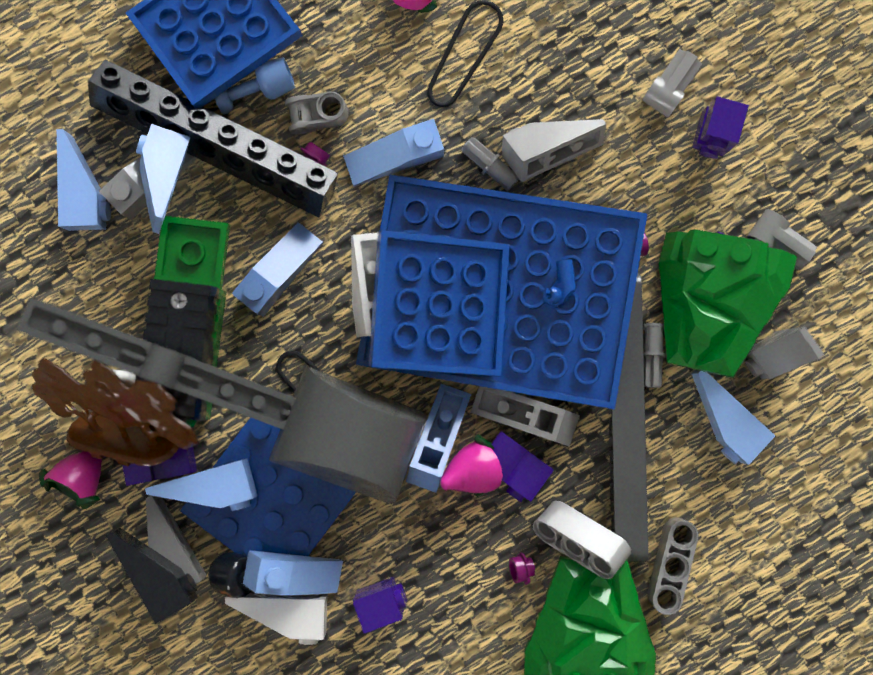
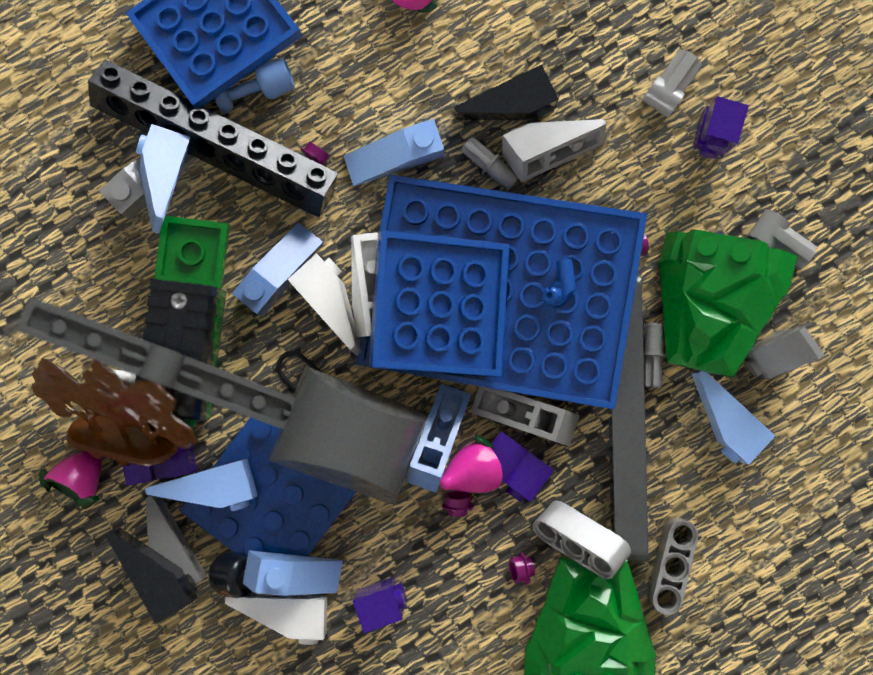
light blue slope [56,129,111,231] -> none
light grey piece [285,91,349,134] -> none
black piece [427,0,504,107] -> none
none -> white slope [287,253,362,356]
none -> magenta plate [442,491,474,517]
none -> black slope [454,64,559,121]

